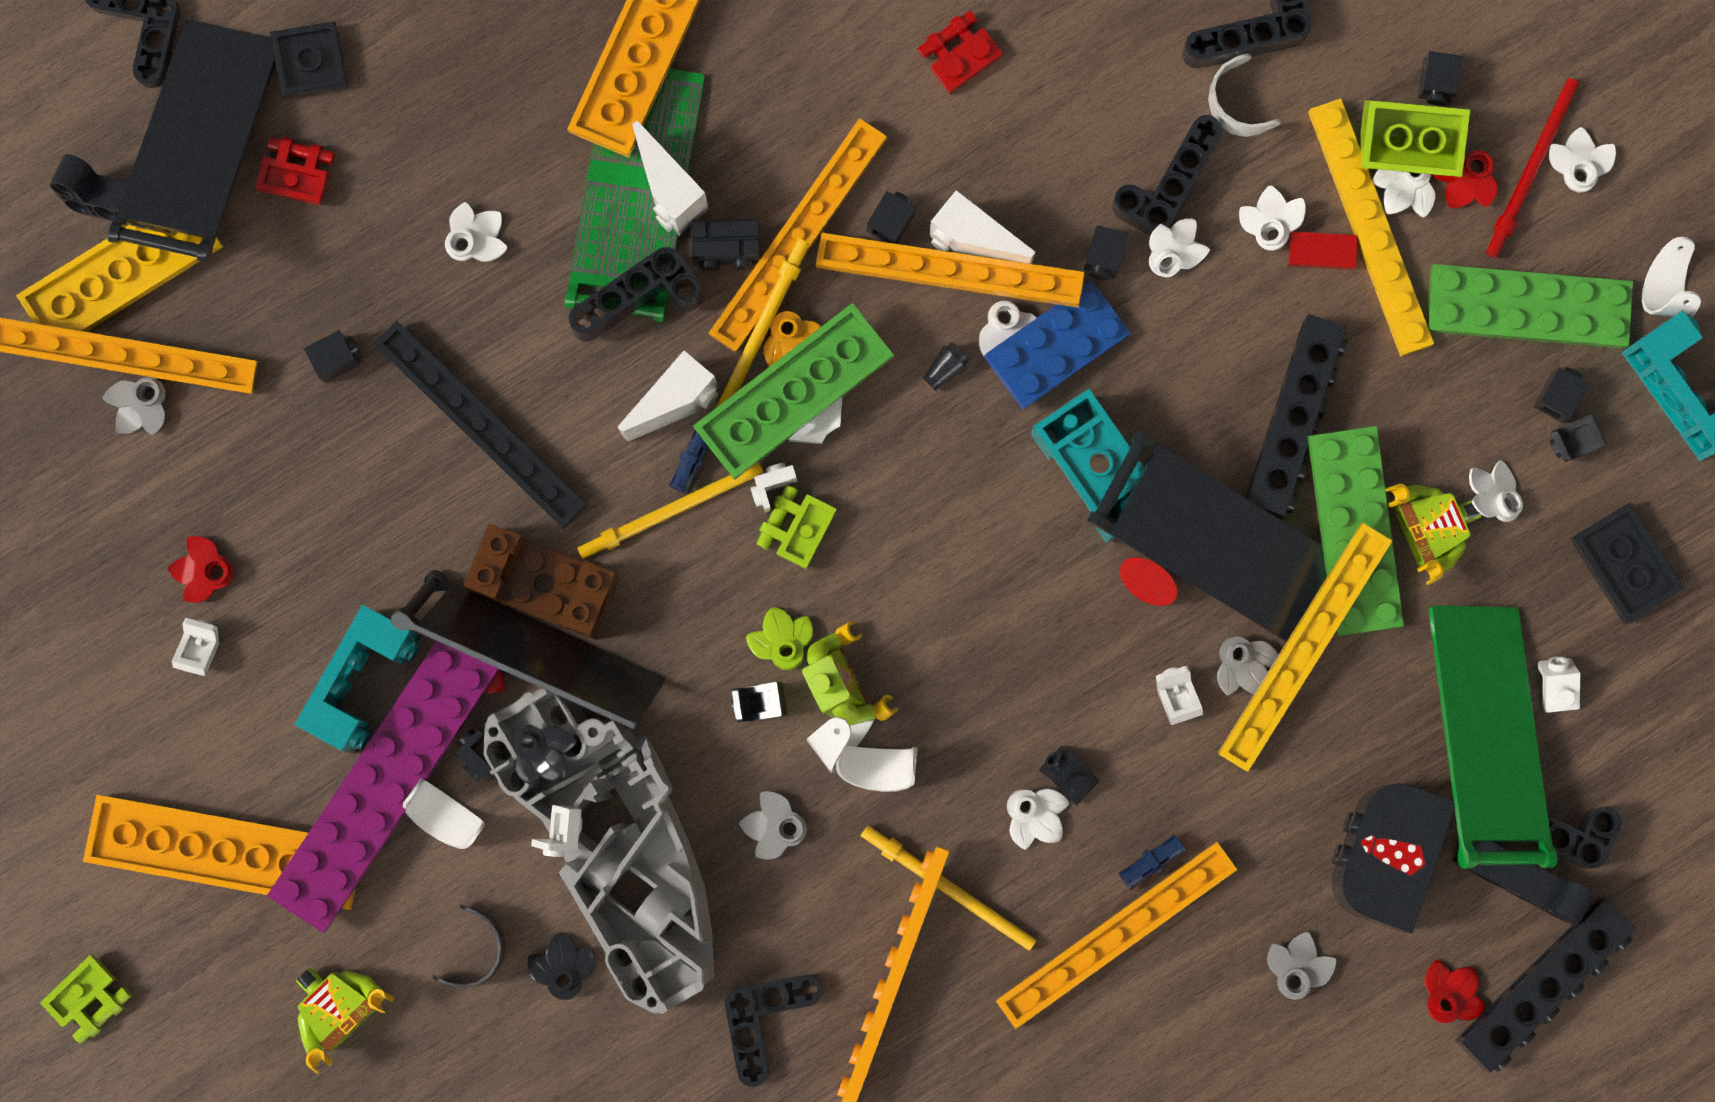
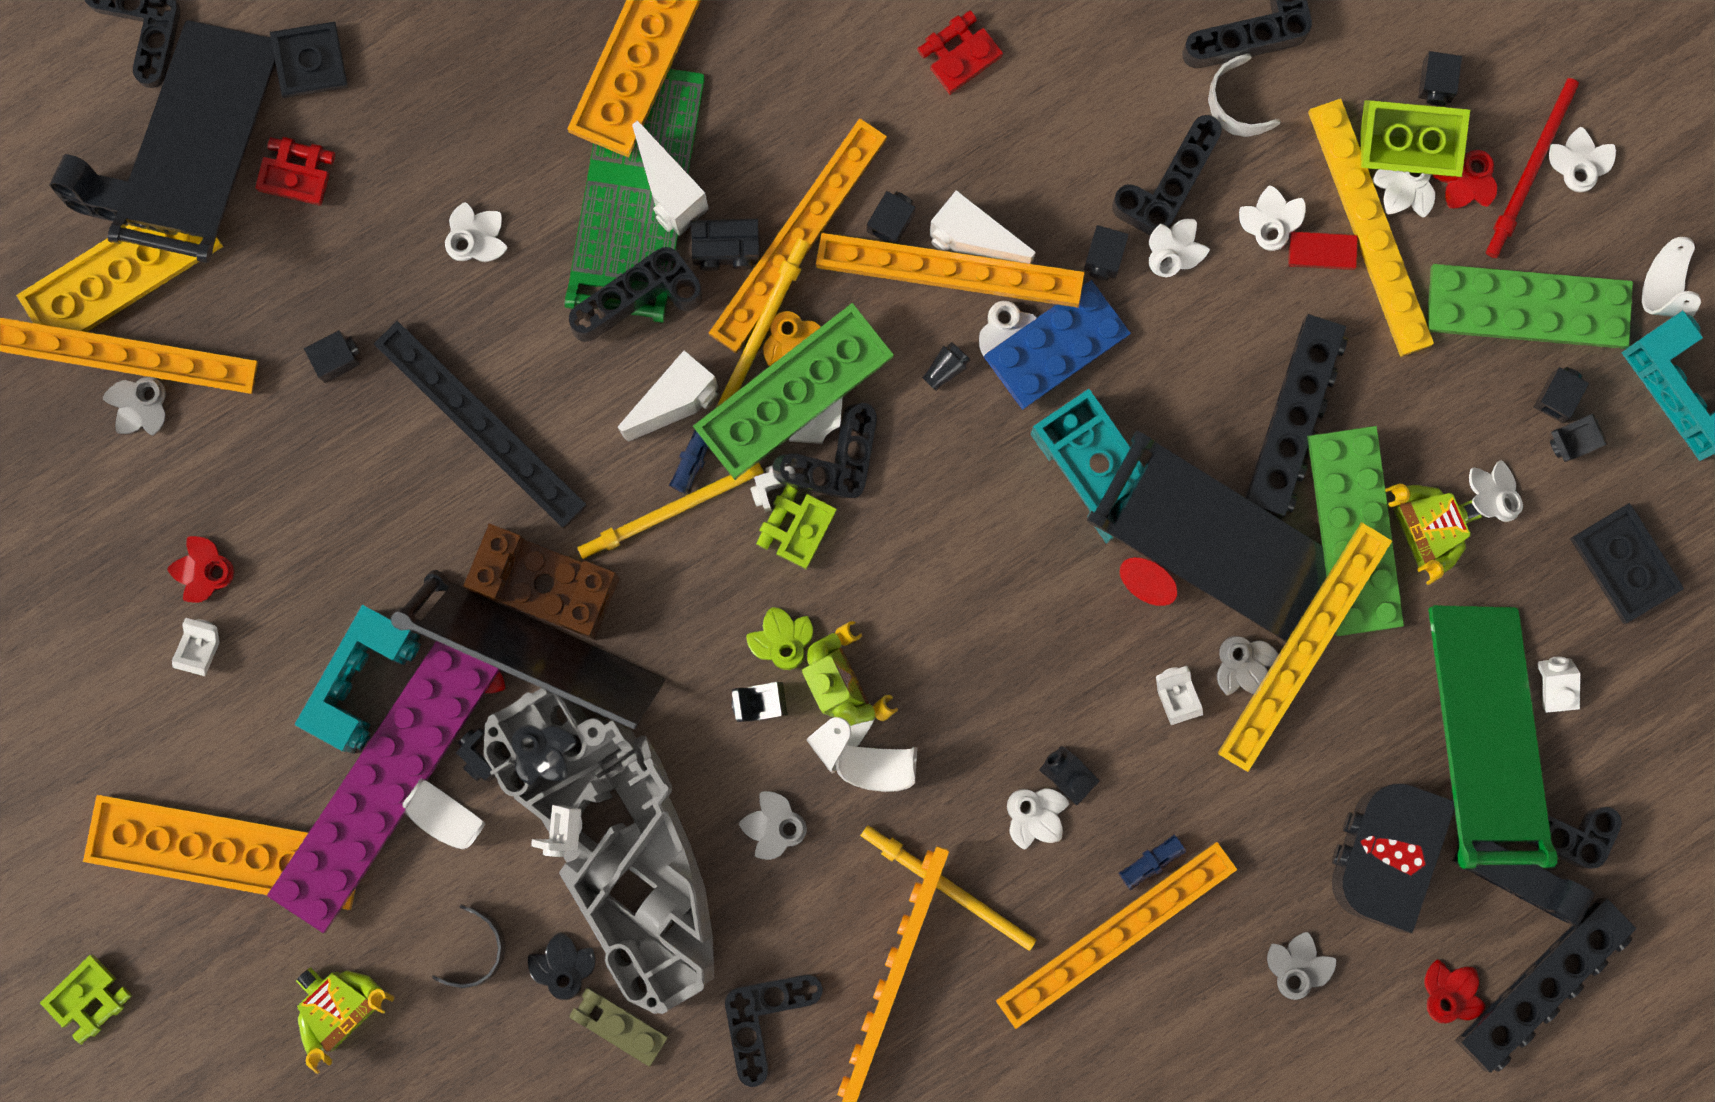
none -> olive plate [569,987,668,1067]
none -> black beam [772,403,877,498]

